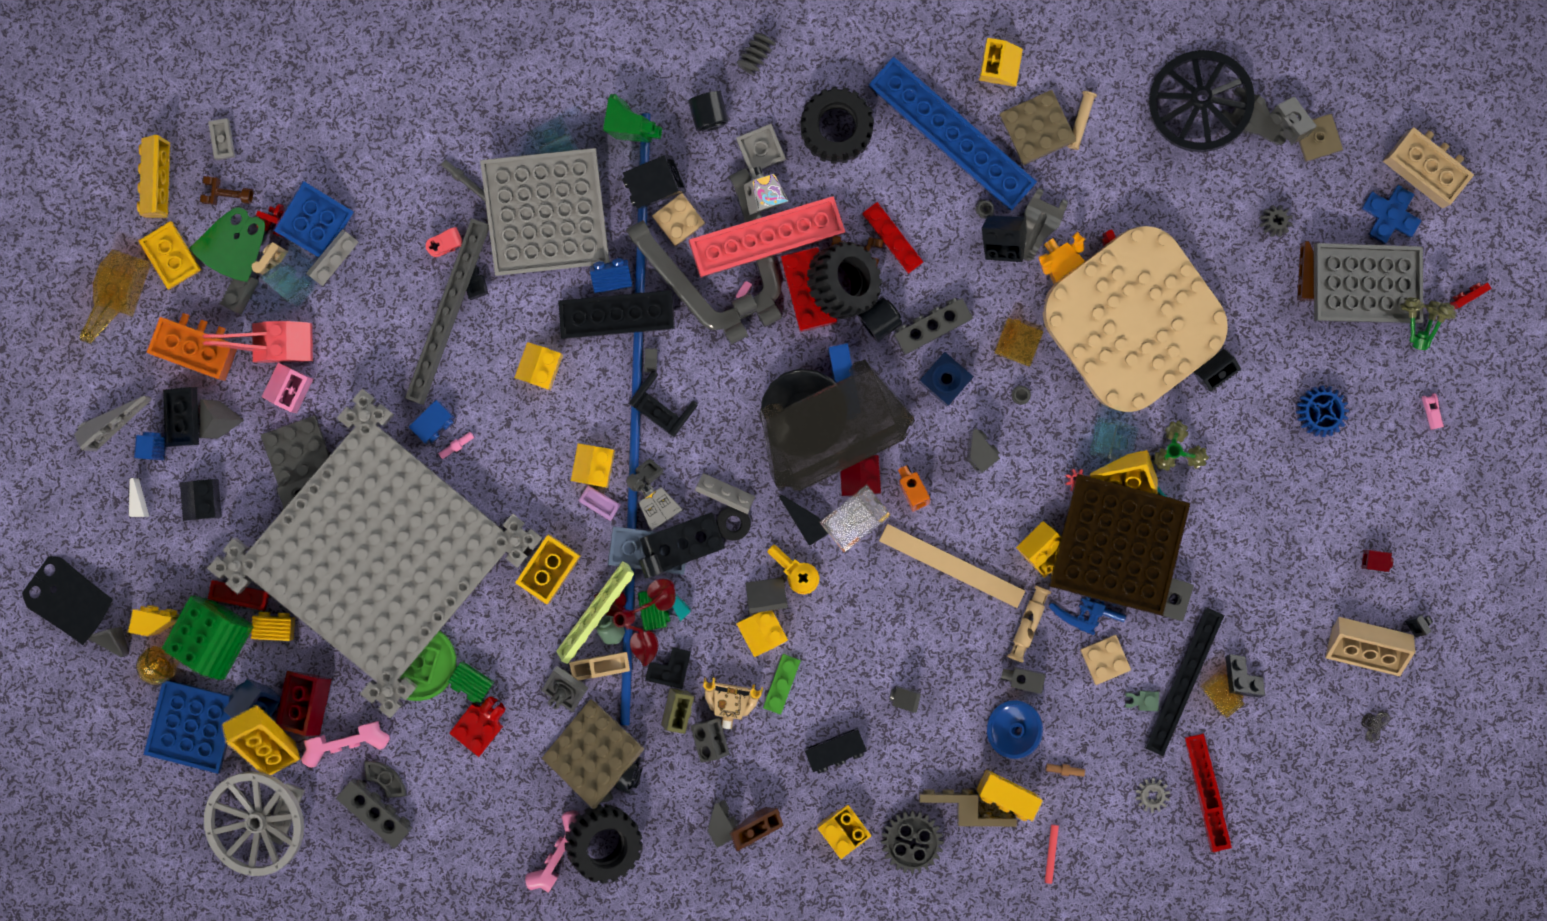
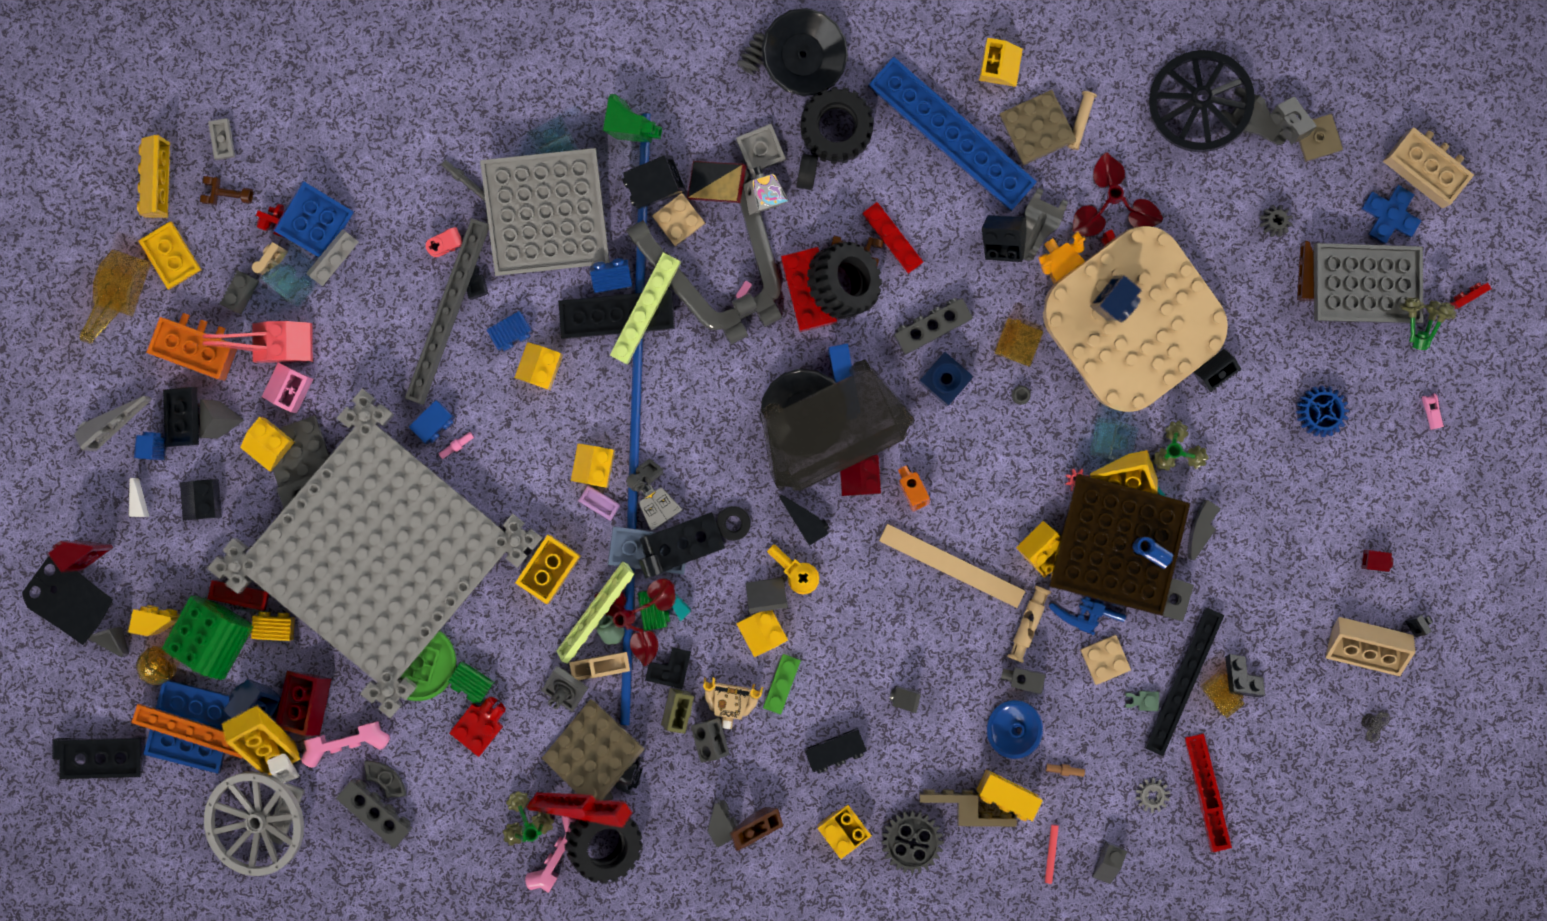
green piece [189,207,265,282] -> none
black plate [628,371,698,437] -> none
dark grey piece [644,348,658,372] -> none
black piece [688,91,729,132] -> none
coral plate [689,196,845,278] -> none
light grey plate [695,473,755,514] -> none
clear slope [820,485,891,552] -> none
black piece [857,297,902,342] -> none
dark grey slope [966,428,1000,474] -> none
dark grey plate [975,200,994,219] -> none
none -> dark red slope [48,540,114,572]
none -> black hinge [52,738,142,779]
none -> orange plate [131,704,243,758]
none -> yellow slope [240,417,295,472]
none -> white slope [267,754,299,783]
none -> blue brick [487,311,533,352]
none -> olive plant [502,791,554,846]
none -> red slope [526,792,632,827]
none -> yellowish green plate [610,252,681,365]
none -> tile [687,161,746,203]
none -> black dish [761,8,848,96]
none -> black tyre [797,154,818,190]
none -> dark red plant [1072,152,1163,237]
none -> dark blue piece [1090,275,1142,323]
none -> dark grey slope [1092,841,1127,884]
none -> blue piece [1133,537,1173,569]
none -> dark grey slope [1187,500,1221,561]

